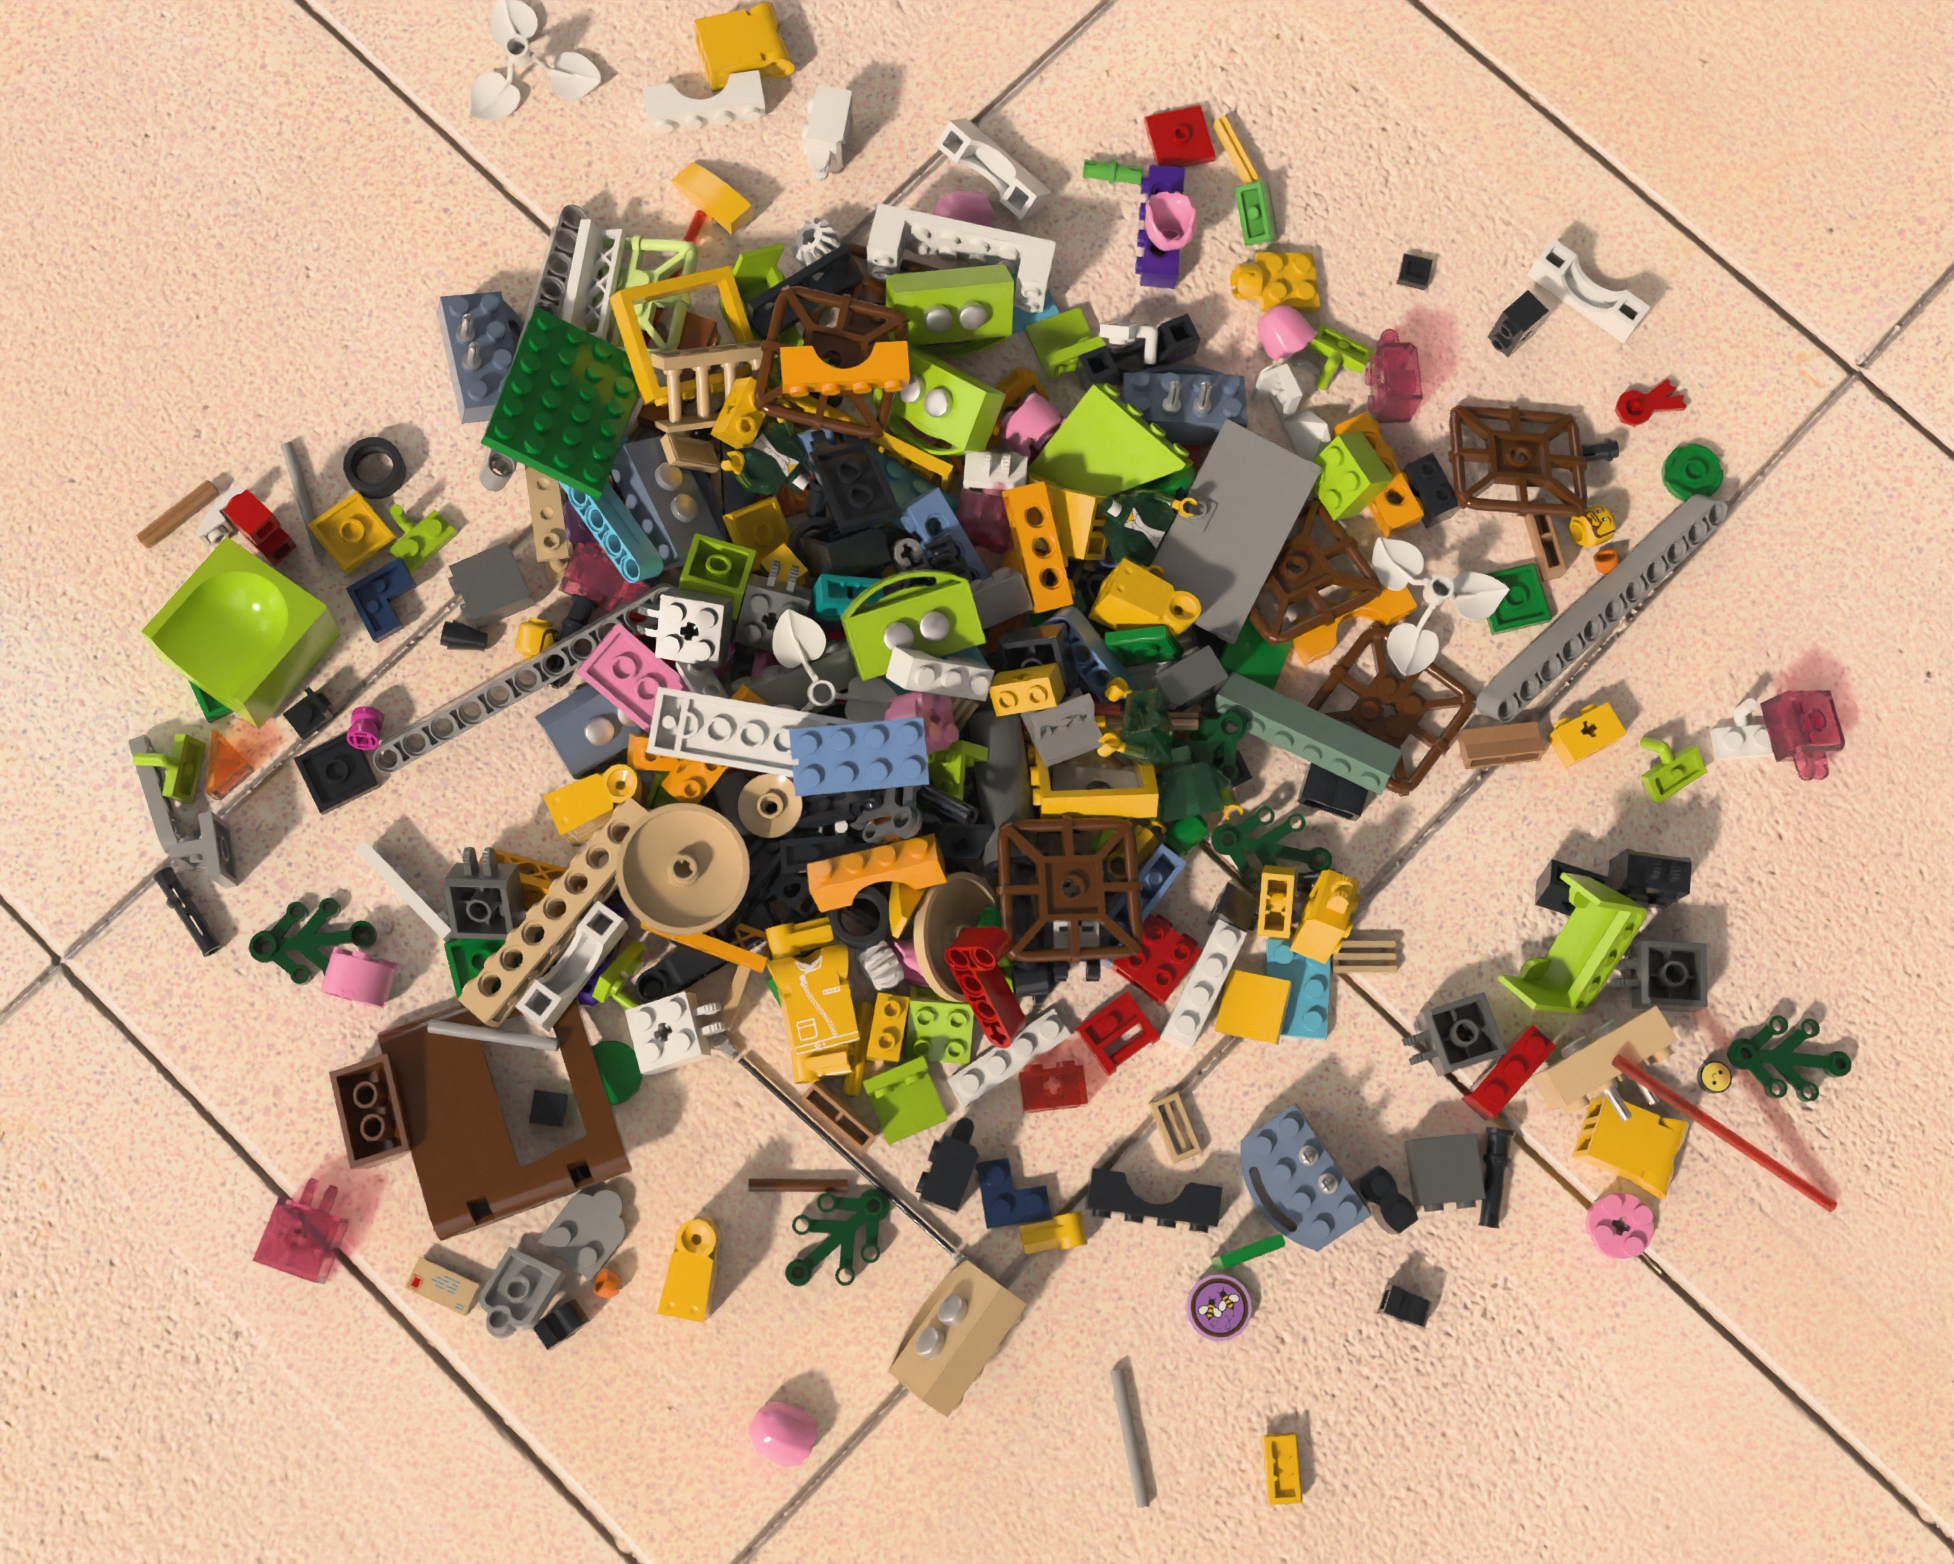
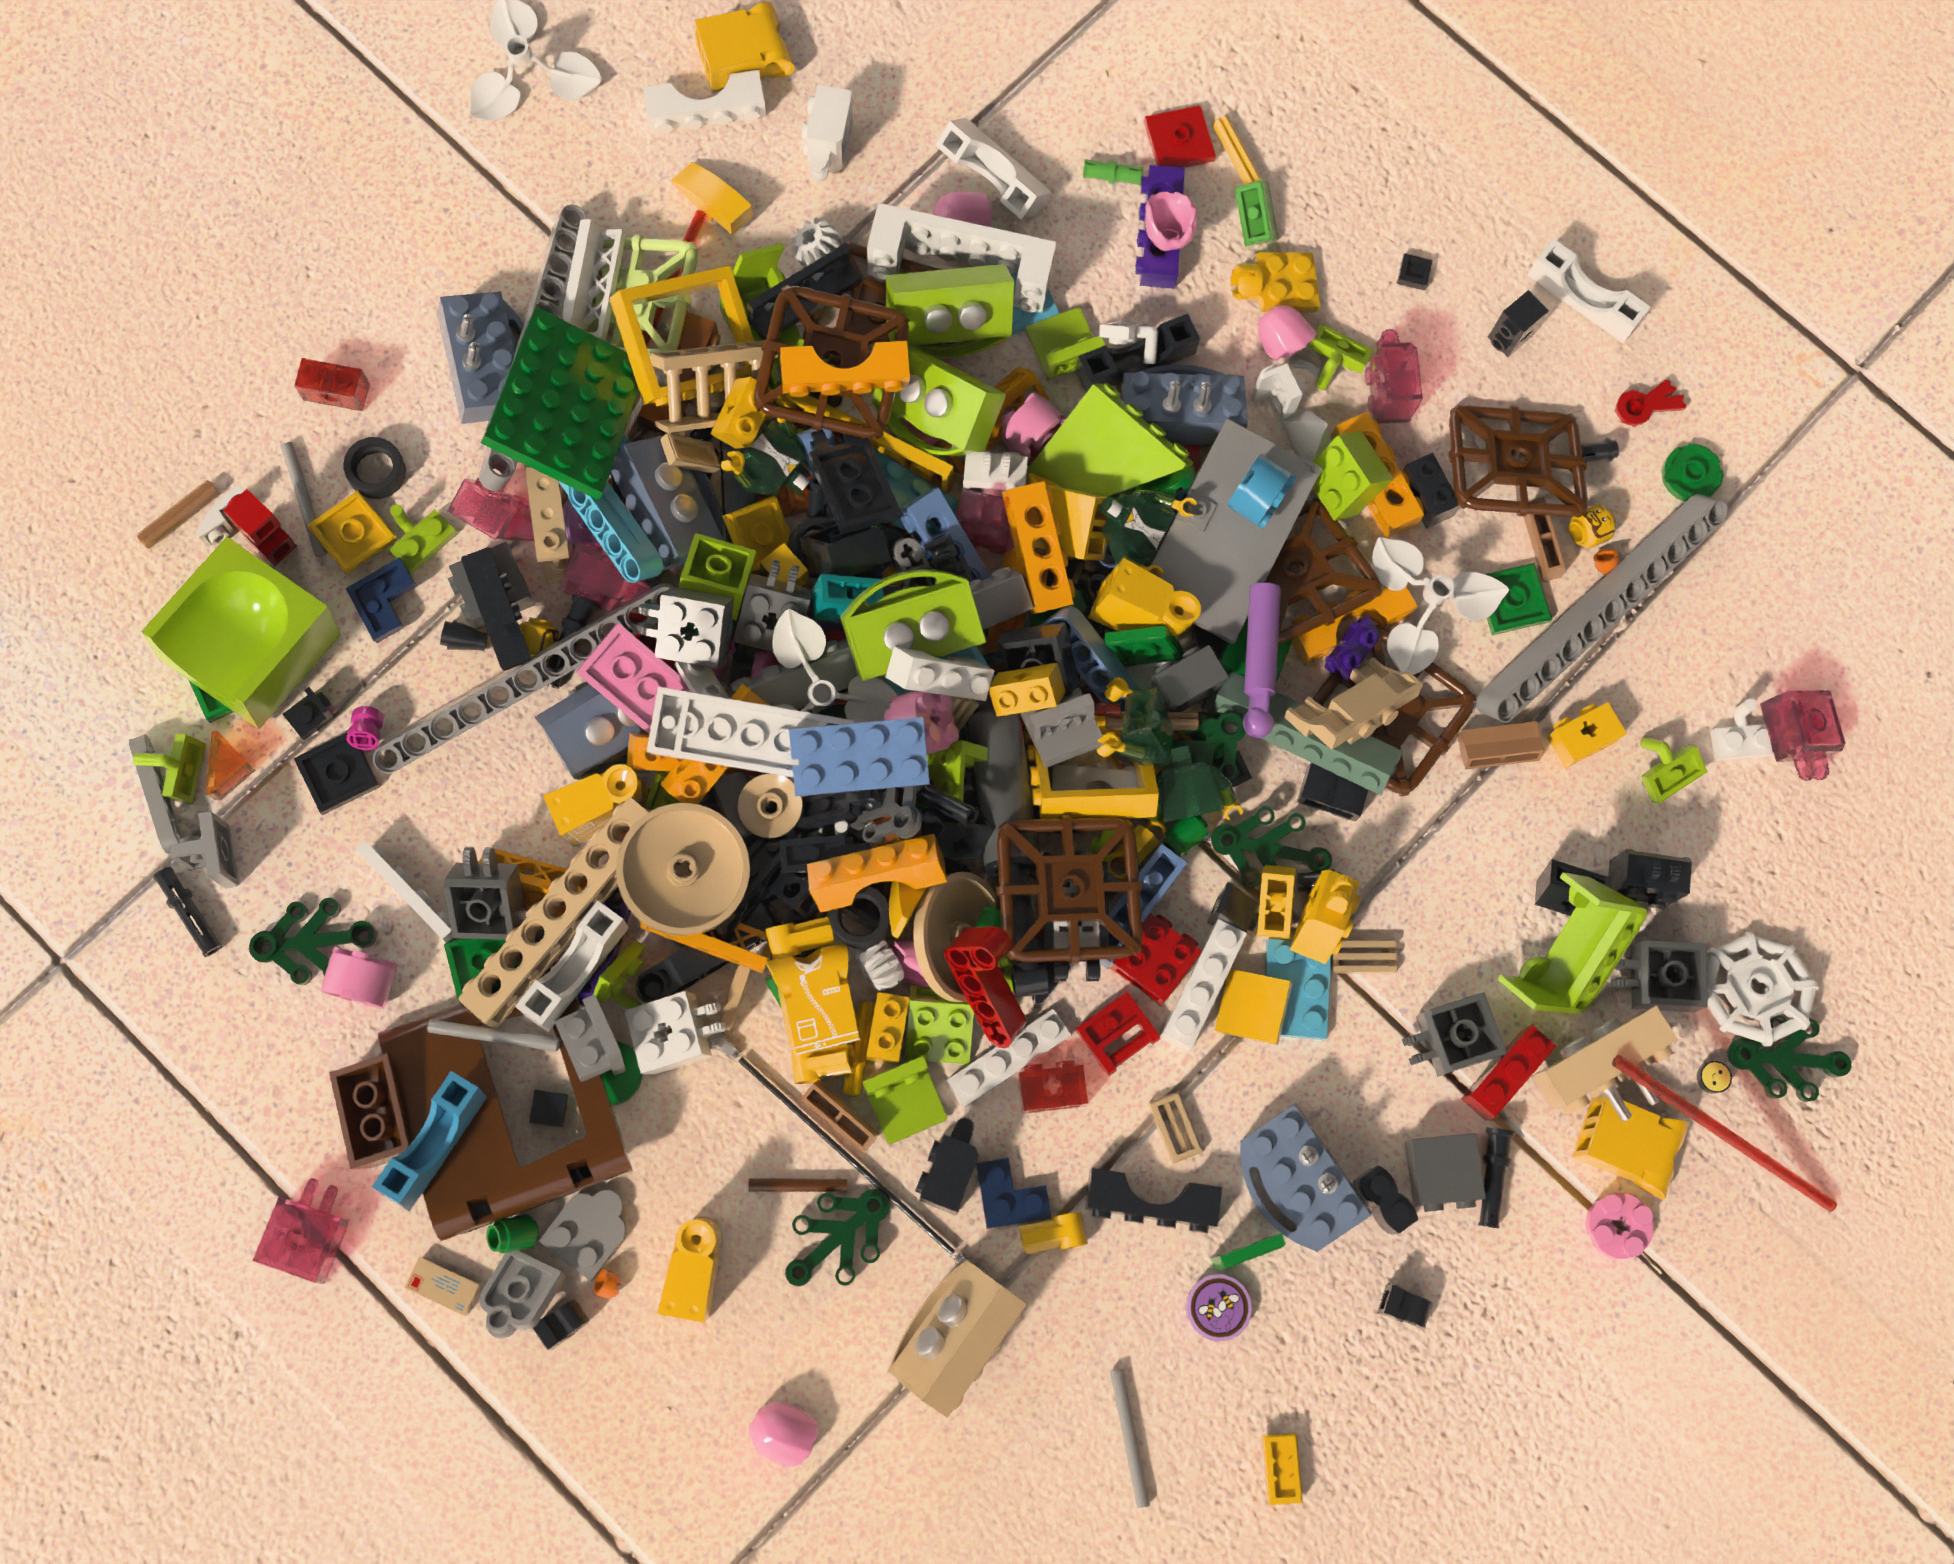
none -> clear red brick [294,358,370,412]
none -> dark azure arch [372,1071,487,1212]
none -> clear pink hinge [447,477,535,542]
none -> black bracket [461,547,532,671]
none -> green brick [486,1214,539,1254]
none -> light grey bracket [554,994,626,1082]
none -> dark azure brick [1227,454,1297,529]
none -> medium lavender piece [1243,583,1281,739]
none -> tan bracket [1285,657,1423,750]
none -> dark purple hinge [1324,615,1381,681]
none -> white plate [1707,932,1819,1046]

